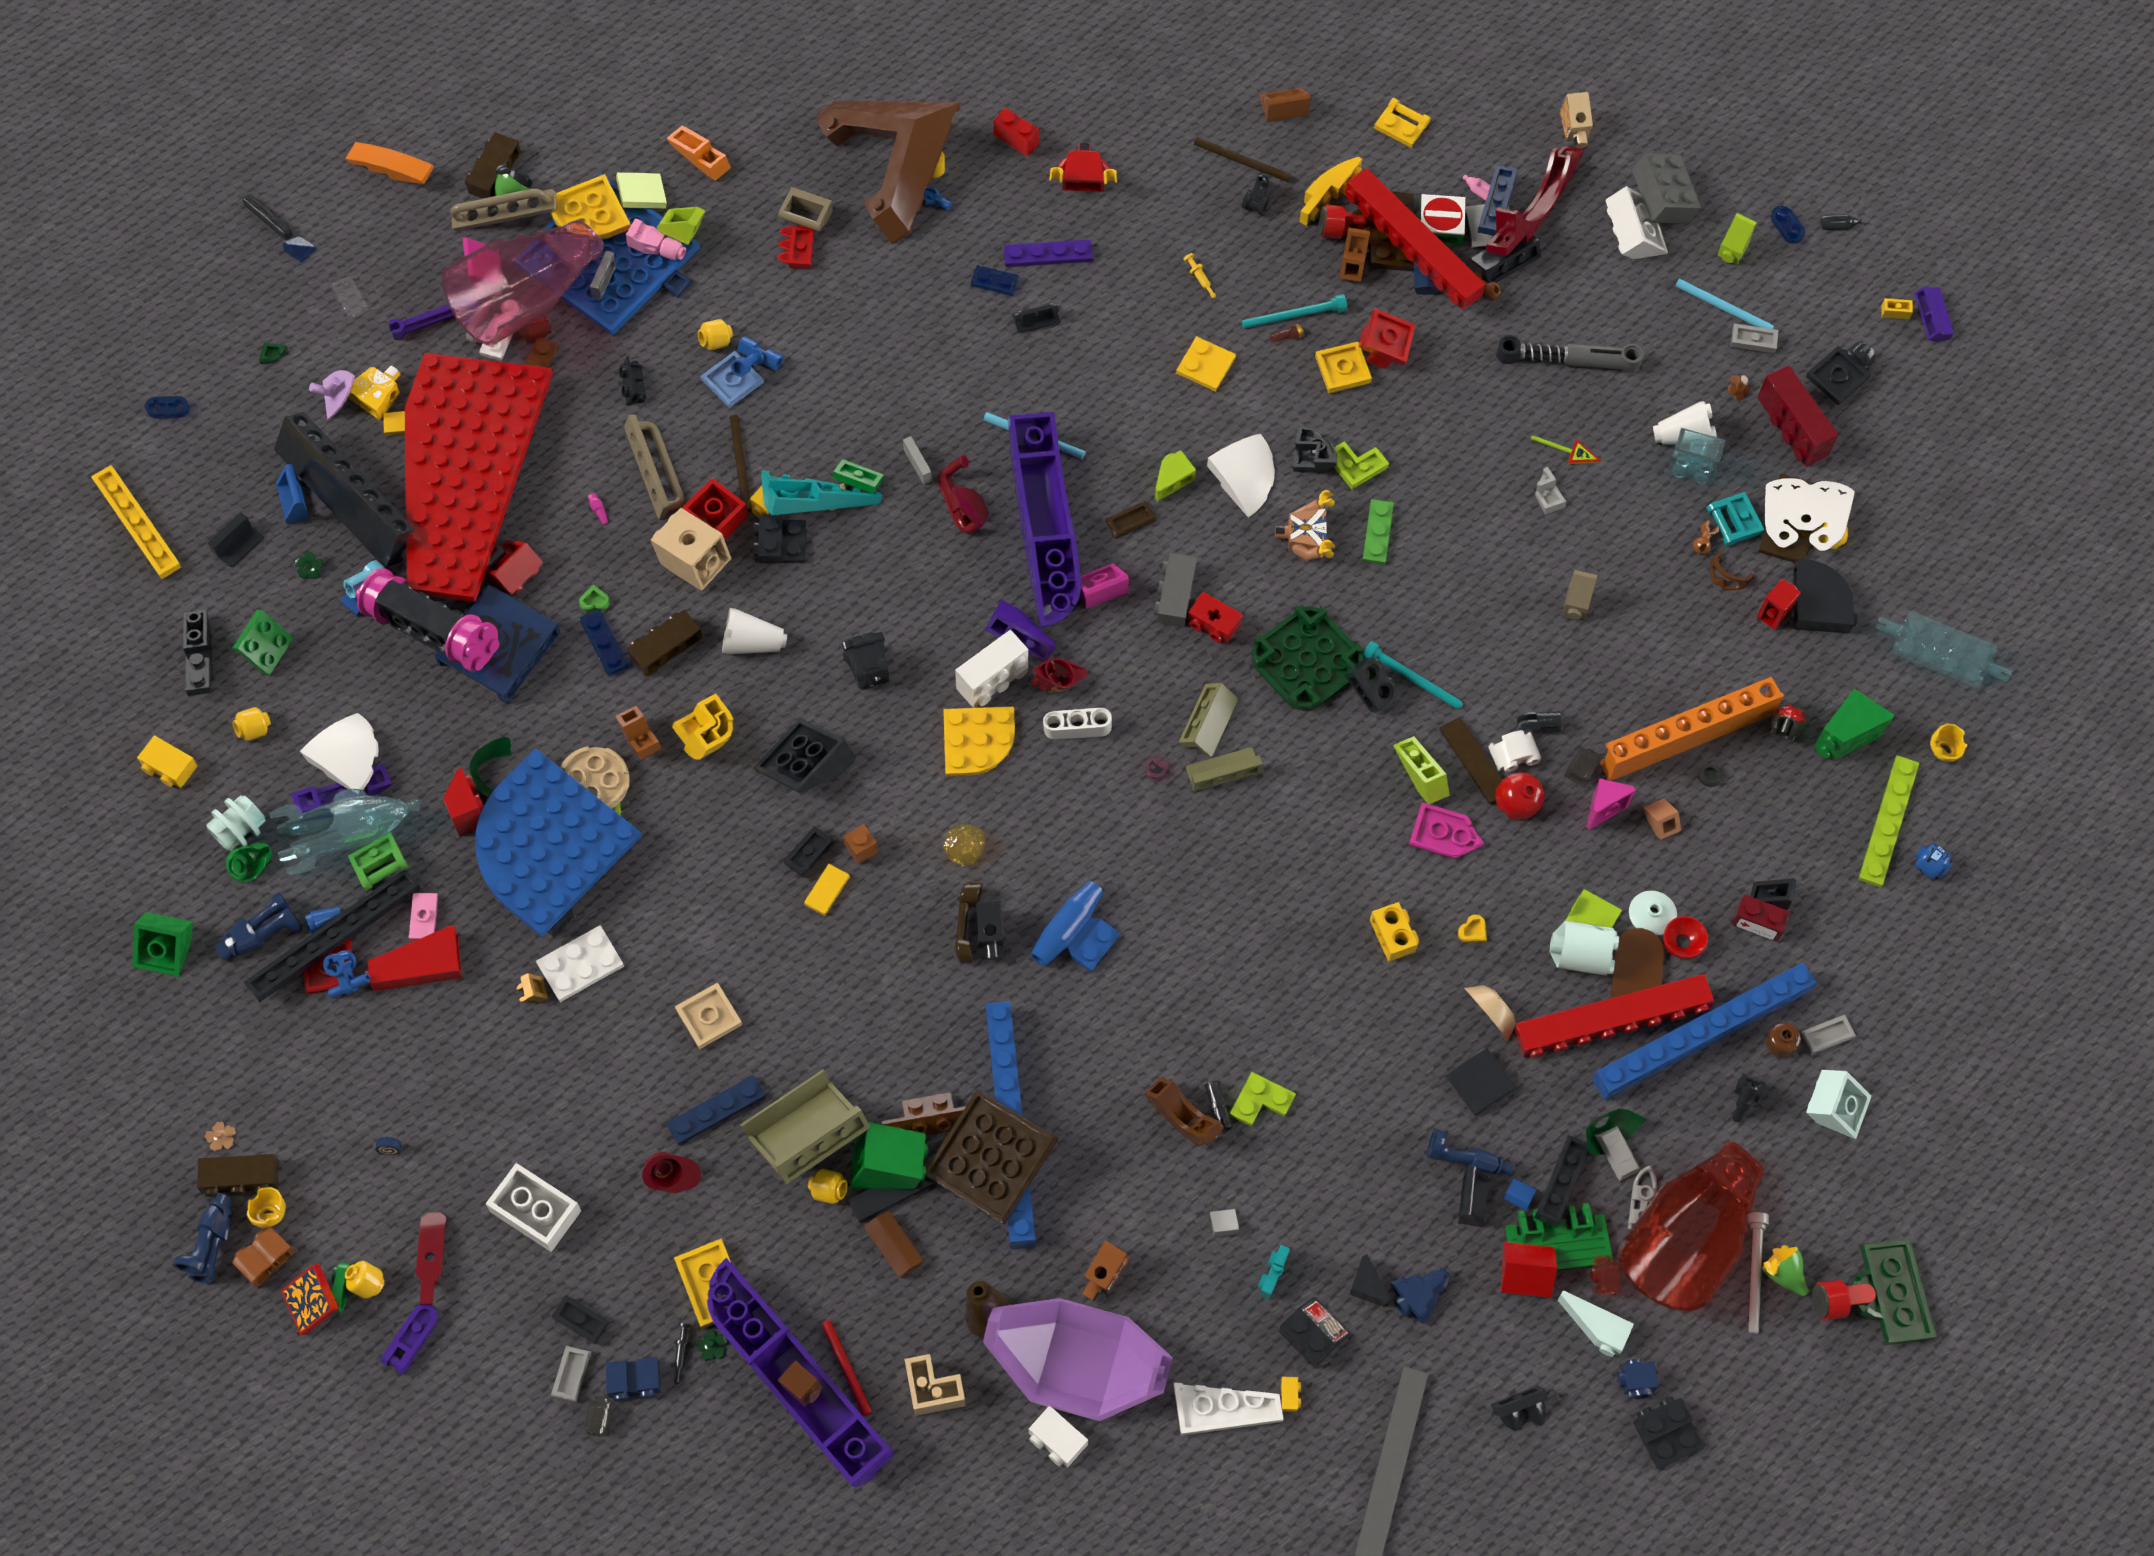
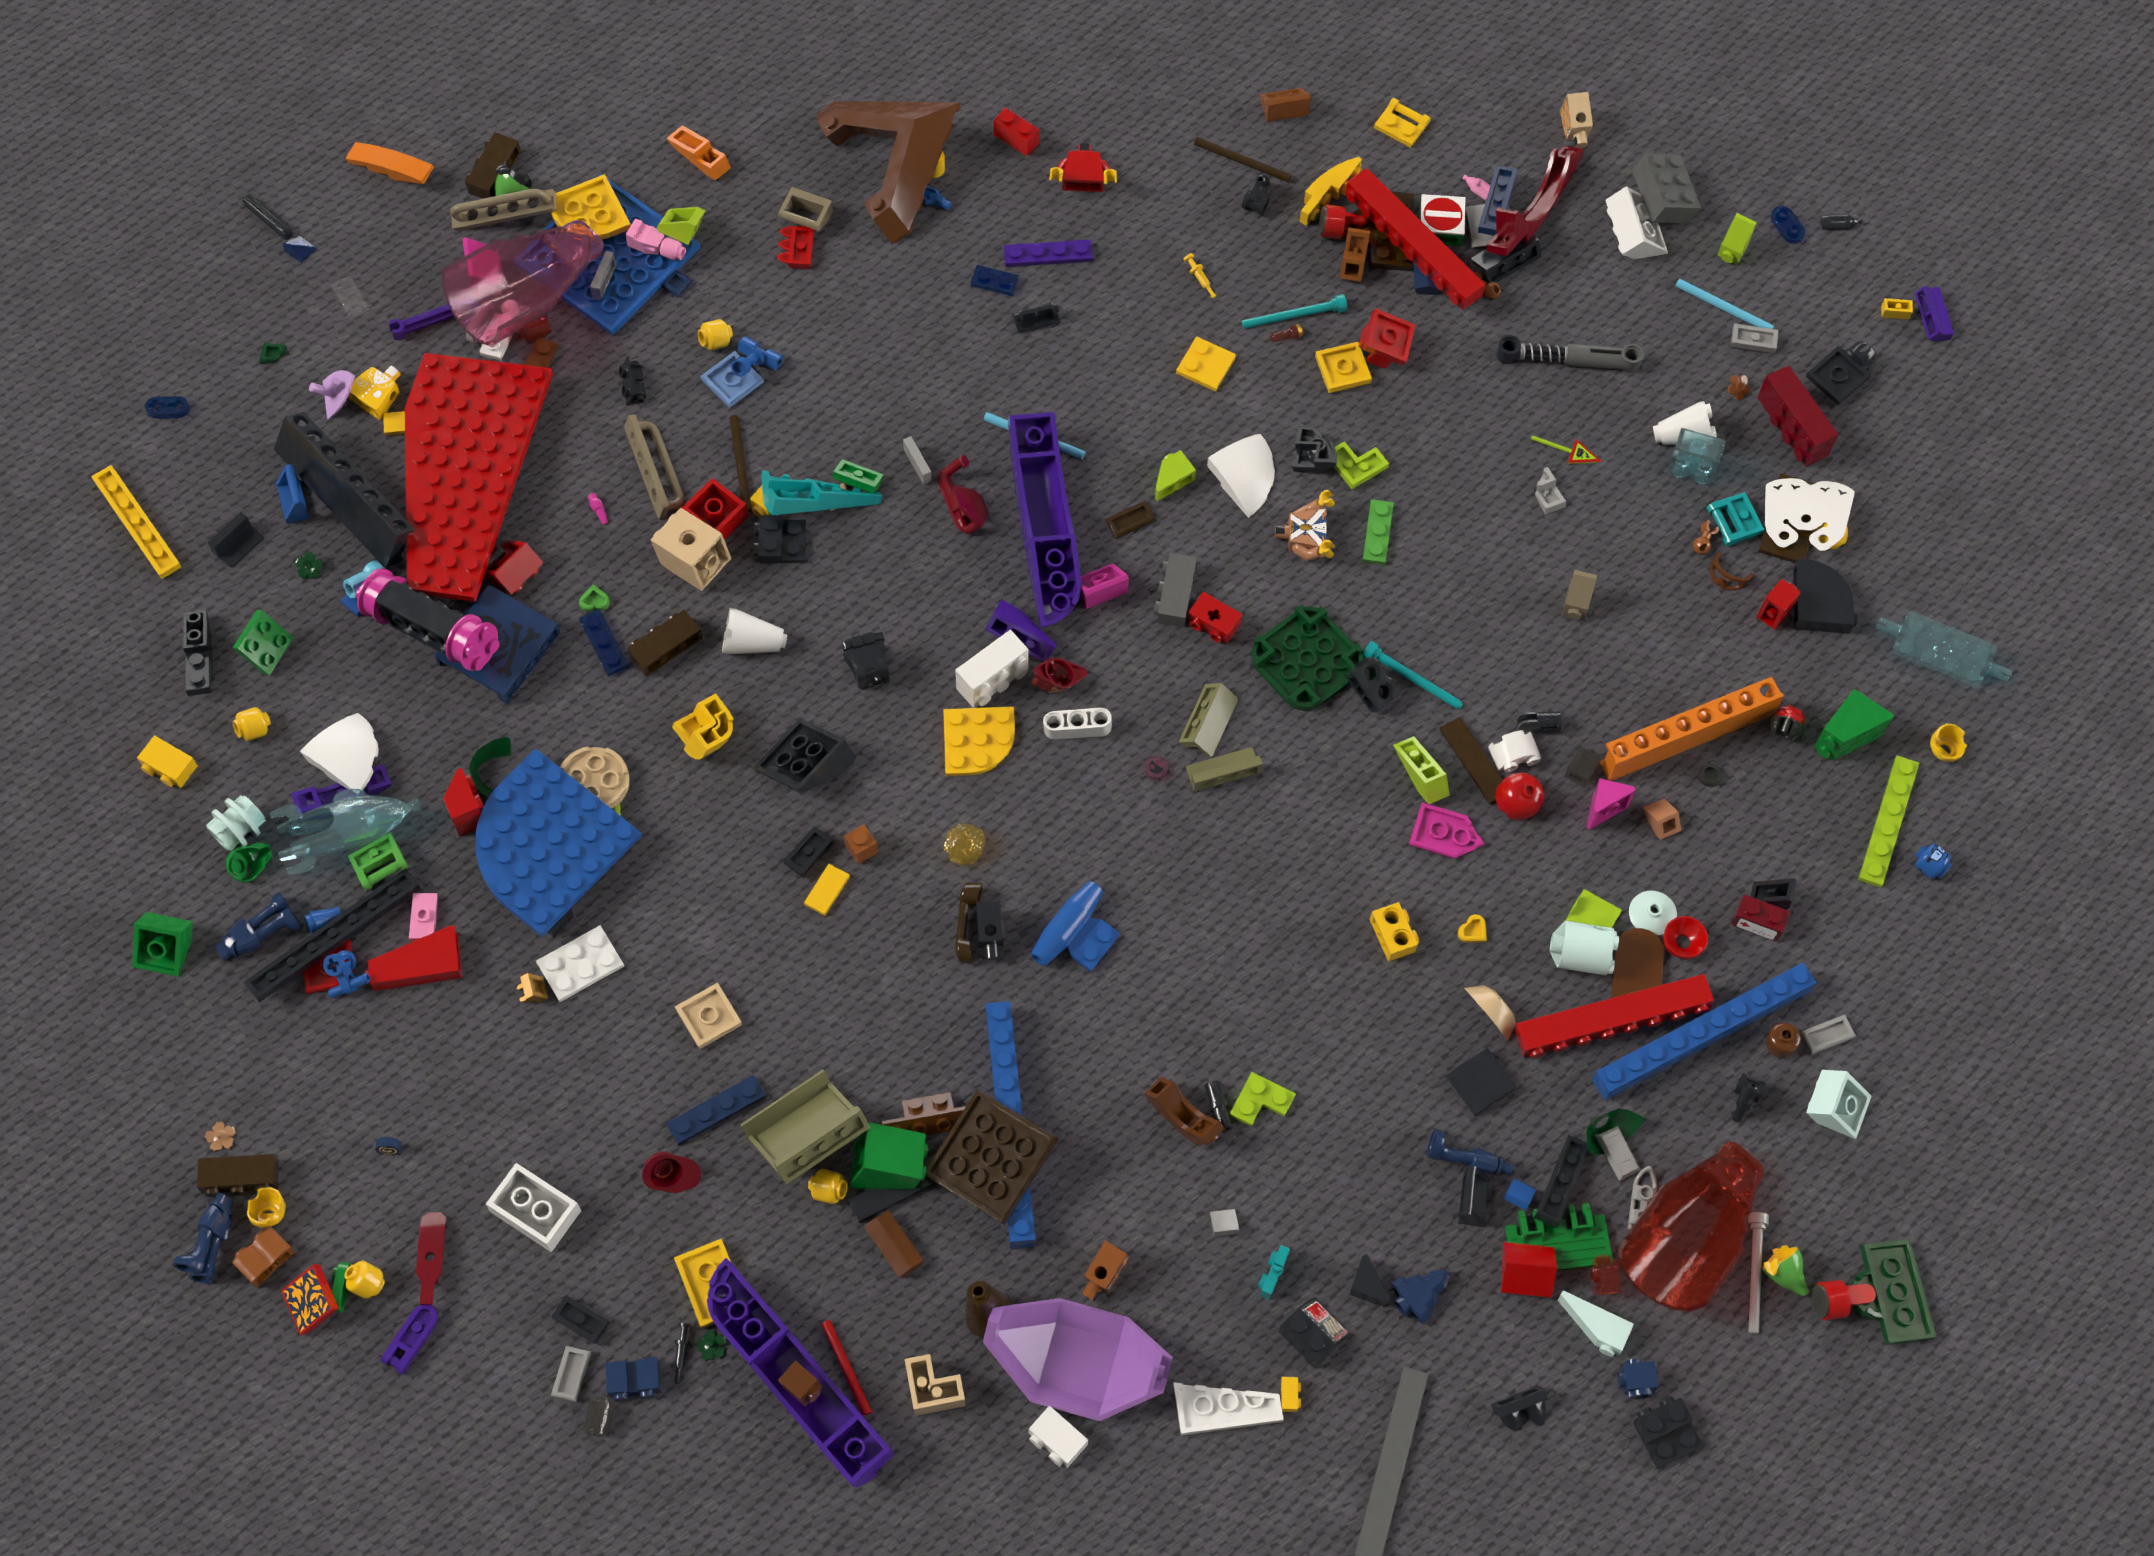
dark orange brick [615,706,662,759] -> none
yellowish green tile [616,172,667,209] -> none

